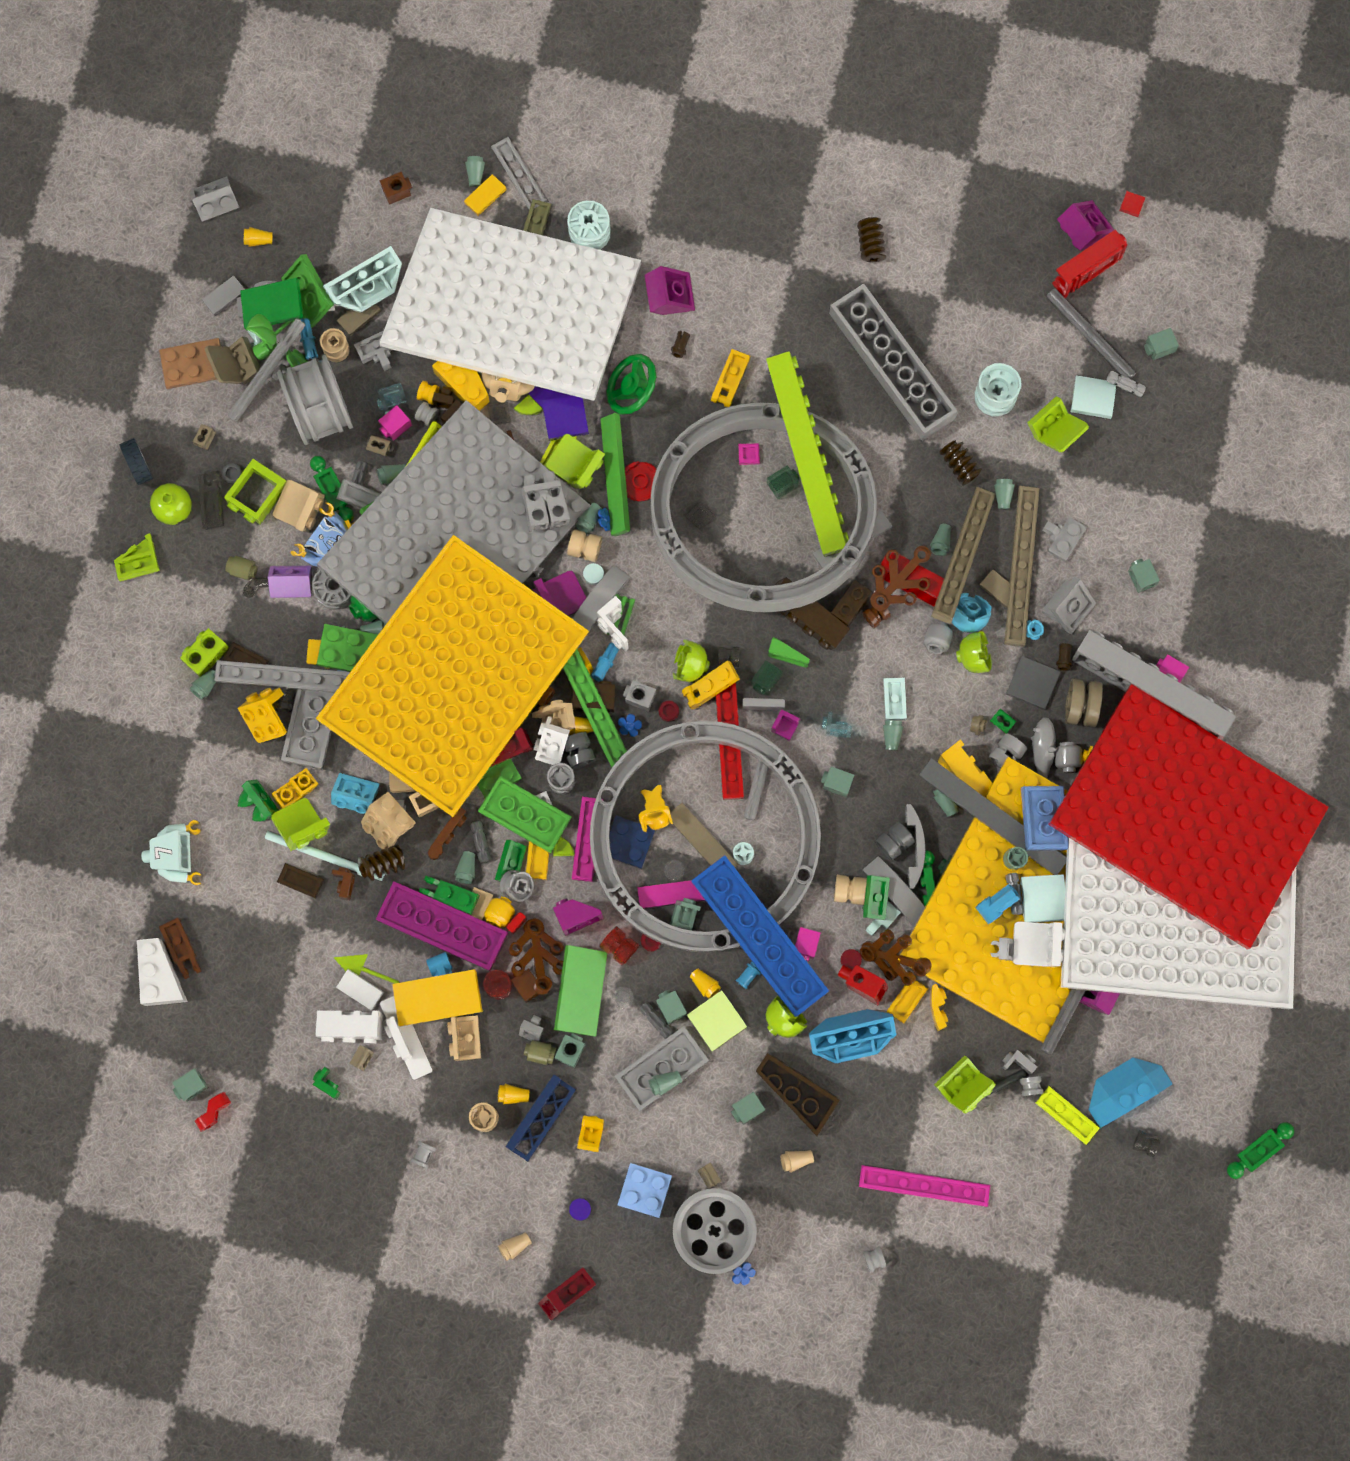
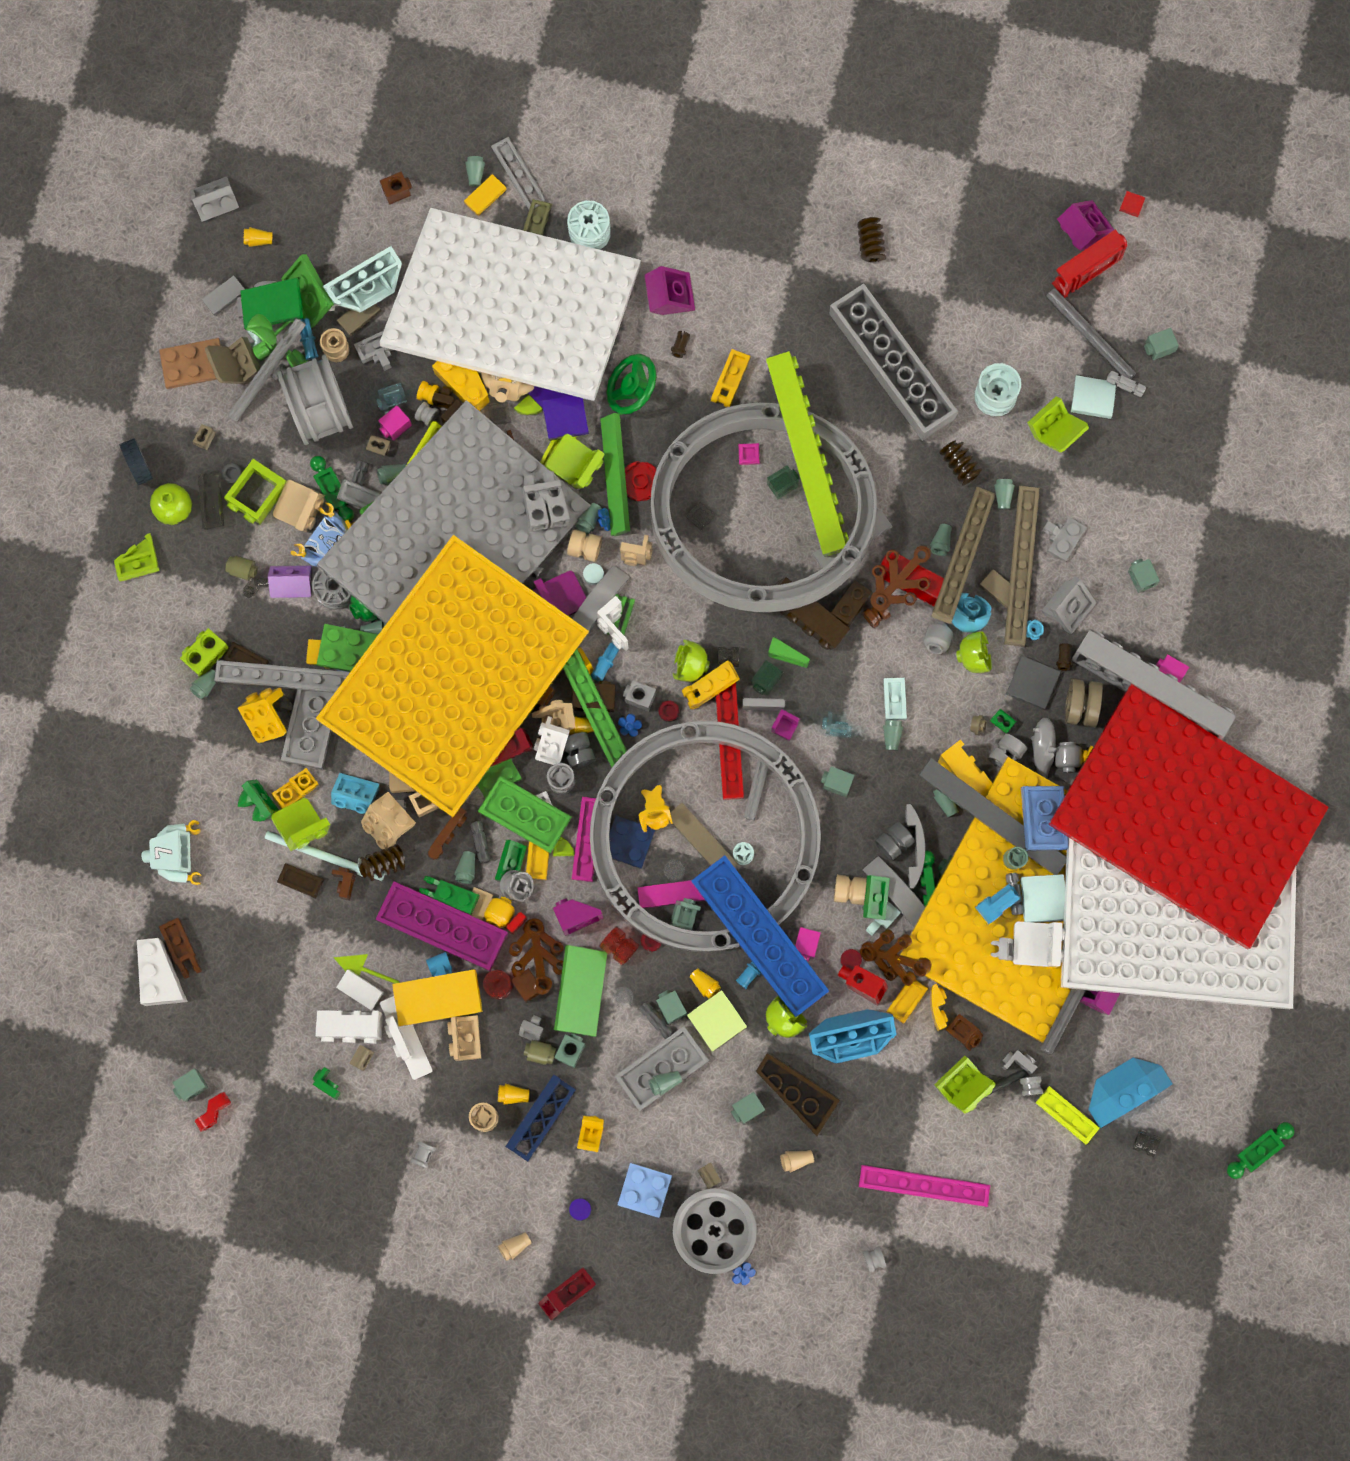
none -> tan bracket [620,535,653,566]
none -> reddish brown bracket [946,1014,983,1051]

